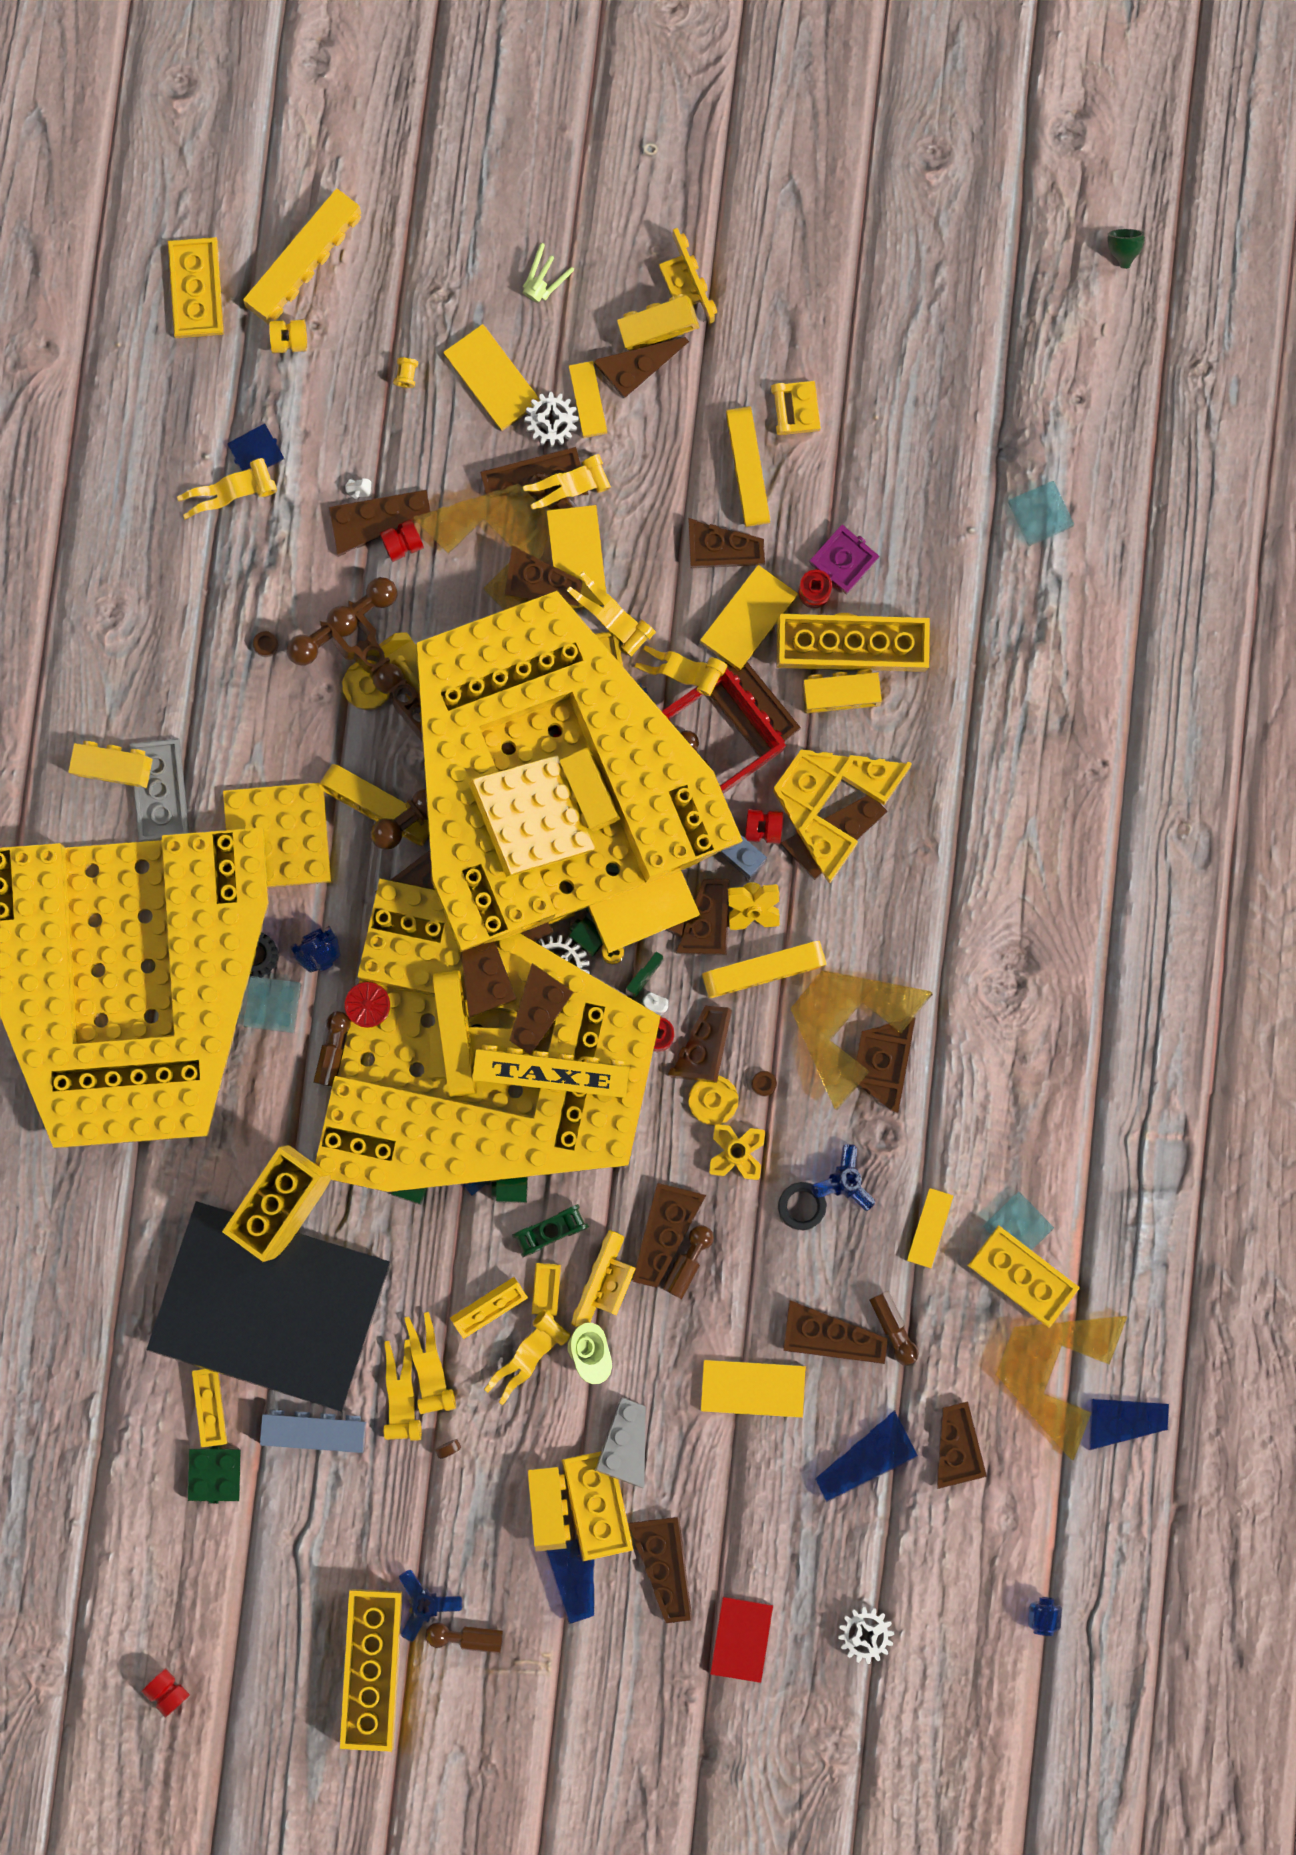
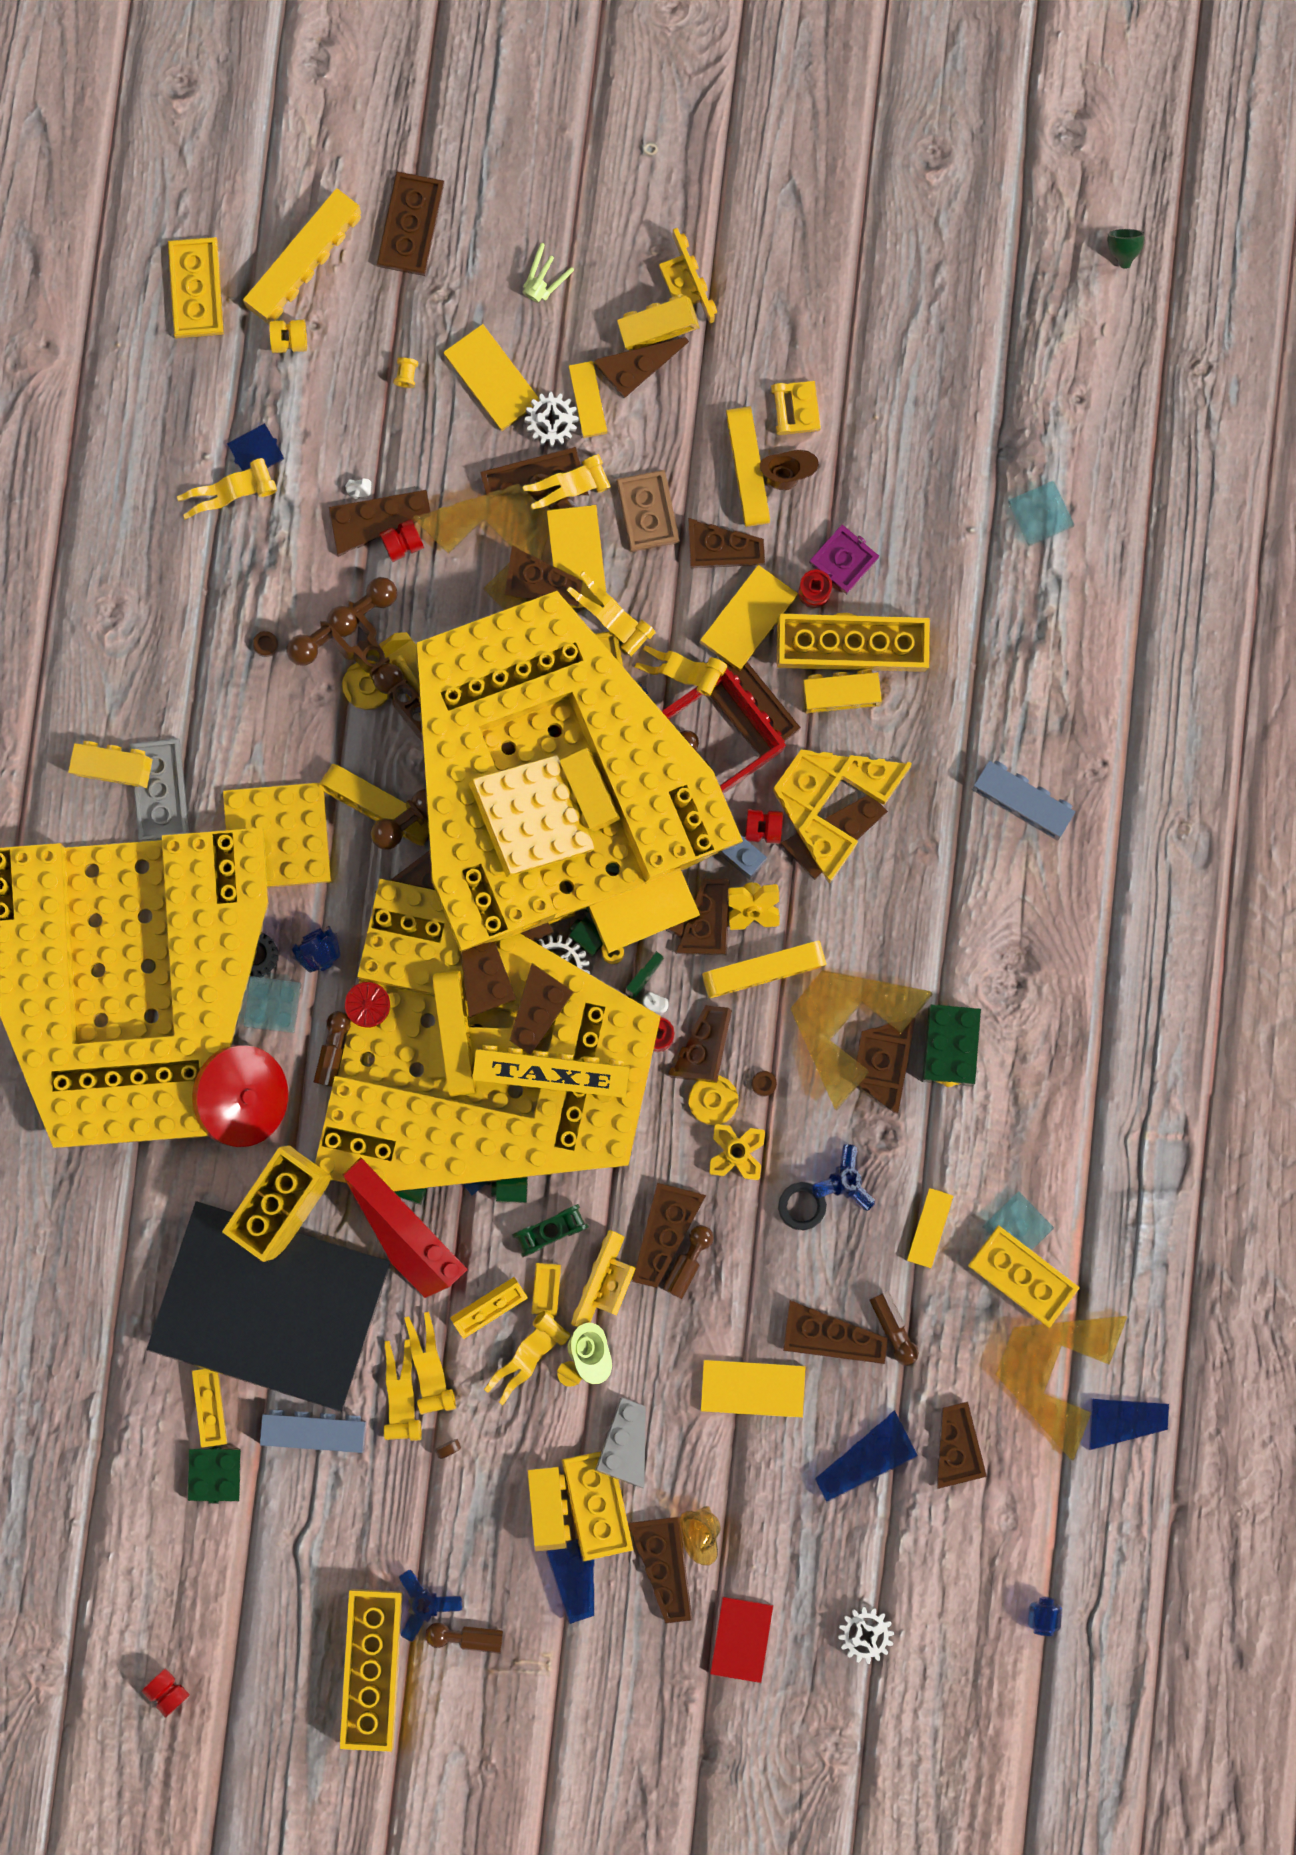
none -> red dish [192,1045,288,1147]
none -> red wedge [342,1157,468,1298]
none -> reddish brown tile [376,171,445,276]
none -> yellow plate [557,1361,582,1387]
none -> medium nougat tile [616,470,680,552]
none -> clear yellow piece [680,1506,721,1565]
none -> reddish brown piece [760,450,819,491]
none -> dark green piece [922,1004,981,1087]
none -> sand blue brick [972,760,1076,841]

